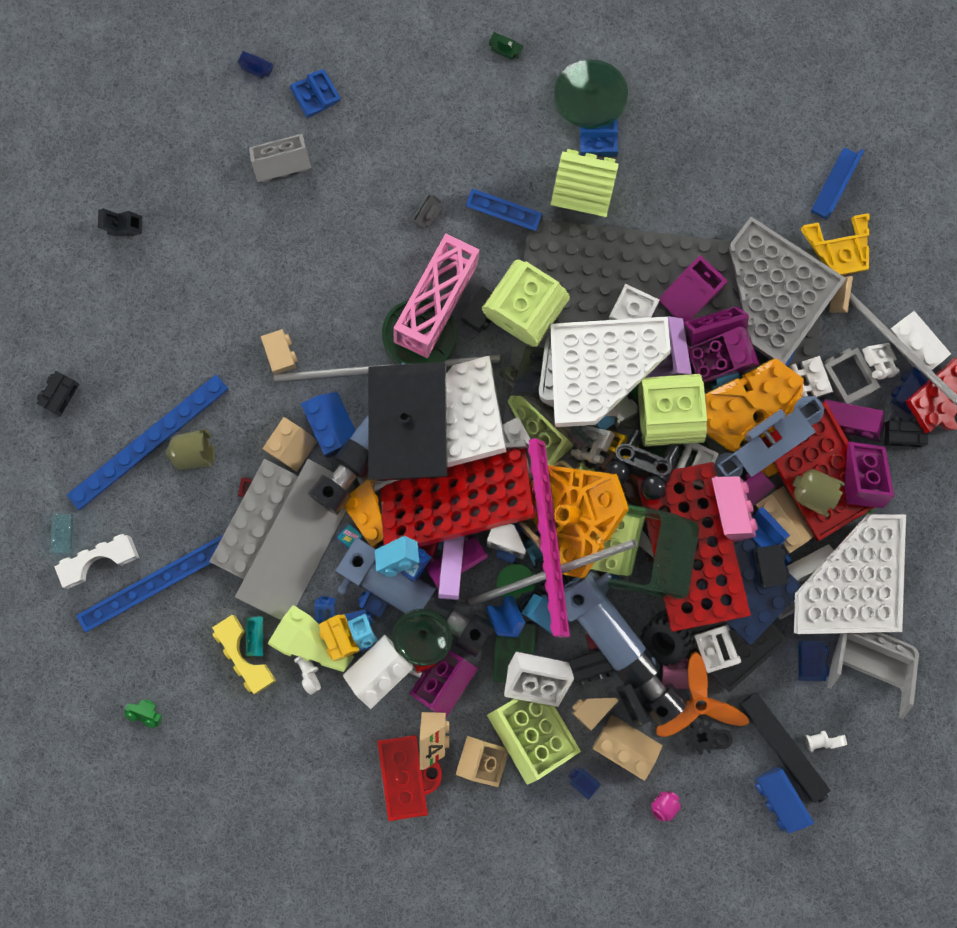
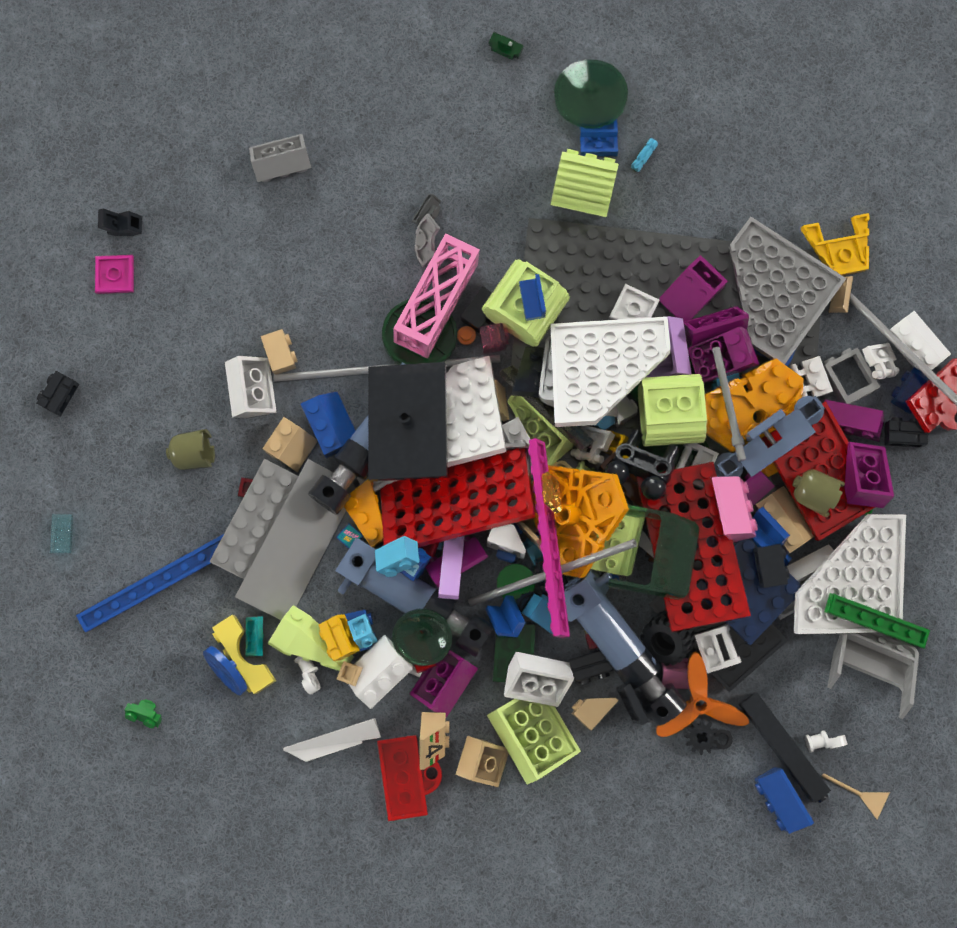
white arch [54,534,139,589] -> none
blue plate [66,375,229,511] -> none
clear blue piece [238,51,274,79] -> none
blue slope [290,69,341,118] -> none
blue bracket [314,596,336,624] -> none
blue bracket [358,590,389,618] -> none
blue panel [466,188,543,232] -> none
clear blue brick [568,766,601,800] -> none
tan slope [592,714,663,781] -> none
dark pink head [651,791,681,822] -> none
clear blue brick [798,641,829,681] -> none
blue panel [810,147,864,220] -> none
none -> dark pink tile [95,255,134,294]
none -> blue piece [203,646,247,695]
none -> white slope [225,356,277,418]
none -> white wedge [283,718,381,762]
none -> tan tile [337,661,362,686]
none -> light grey tile [414,214,440,267]
none -> orange plate [457,326,476,345]
none -> clear pink brick [480,323,509,354]
none -> tan tile [495,380,509,422]
none -> blue panel [519,274,546,321]
none -> clear yellow plate [542,471,562,514]
none -> medium azure axle [631,138,658,172]
none -> light grey bar [712,347,746,461]
none -> tan piece [822,774,889,819]
none -> green tile [824,593,930,649]

